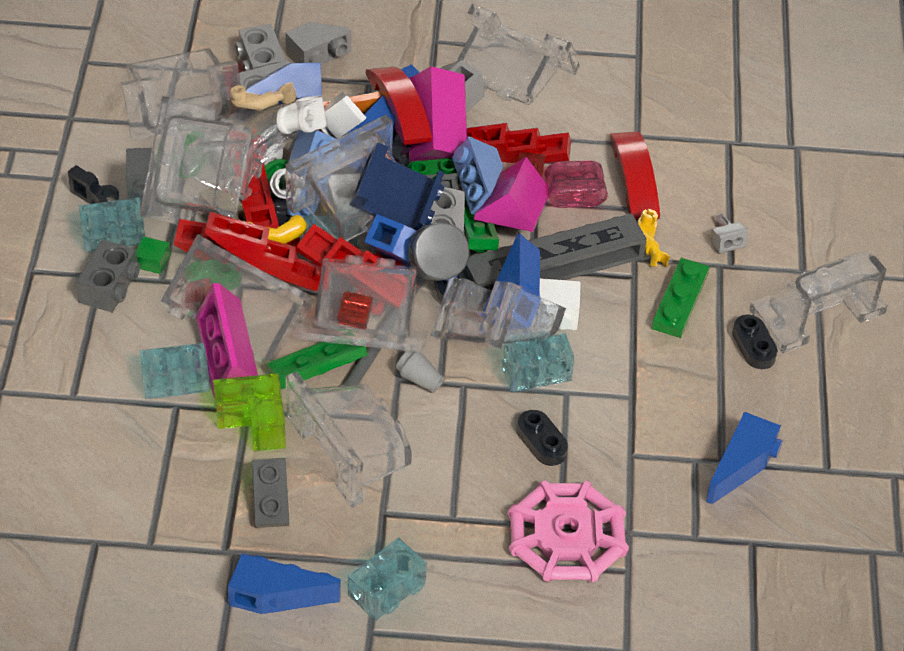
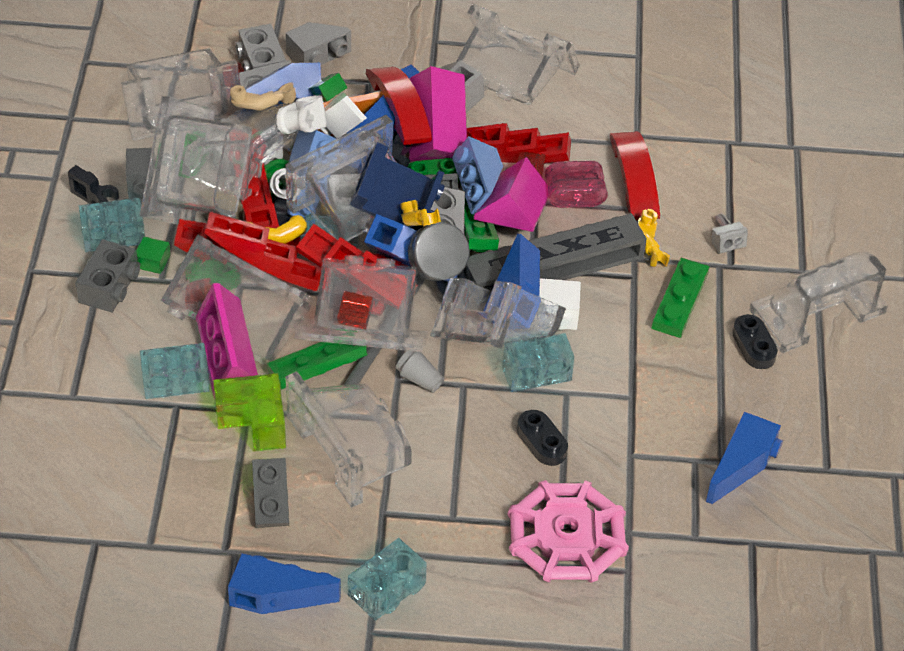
none -> green piece [310,73,348,102]
none -> yellow arm [400,200,441,226]

